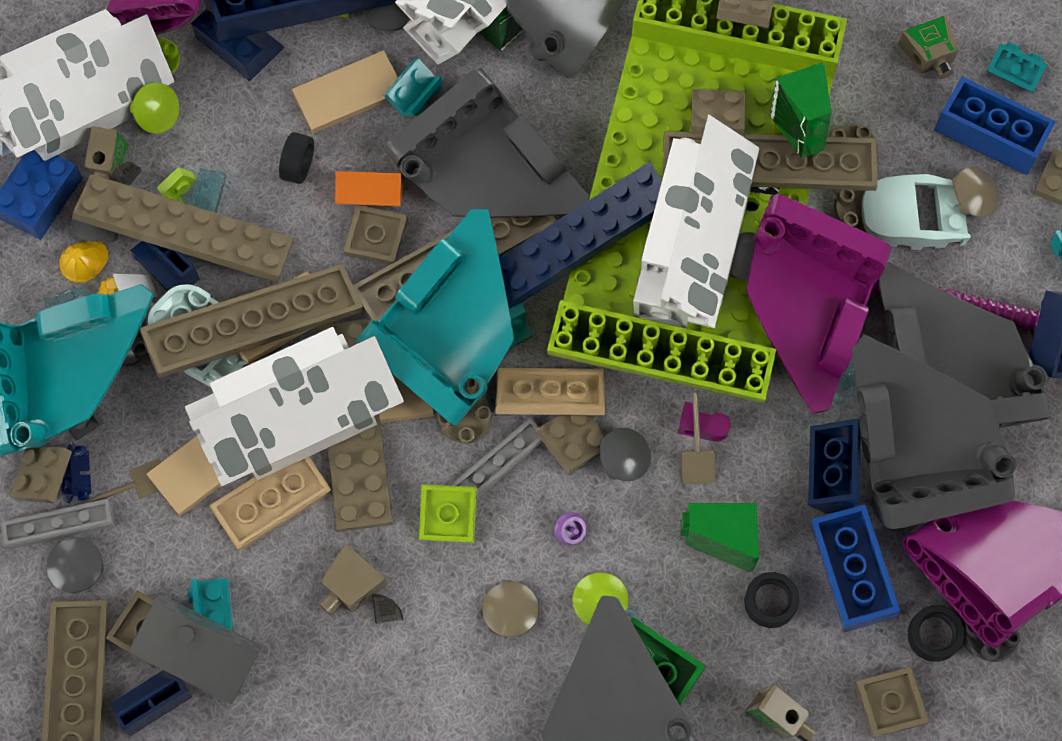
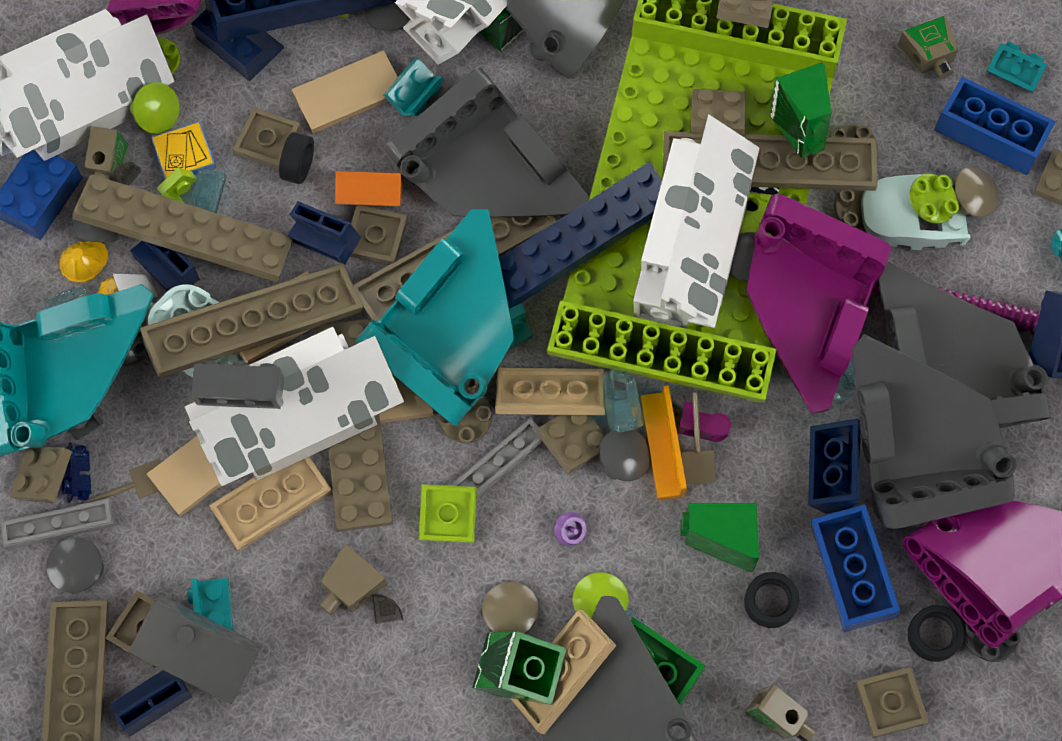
none -> yellow tile [151,121,216,179]
none -> dark grey brick [191,361,284,409]
none -> dark tan plate [232,107,301,170]
none -> dark blue piece [288,201,362,265]
none -> green slope [472,631,566,705]
none -> tan tile [510,609,616,734]
none -> clear light blue piece [602,370,643,431]
none -> light orange panel [640,385,687,501]
none -> lime dish [909,173,959,224]

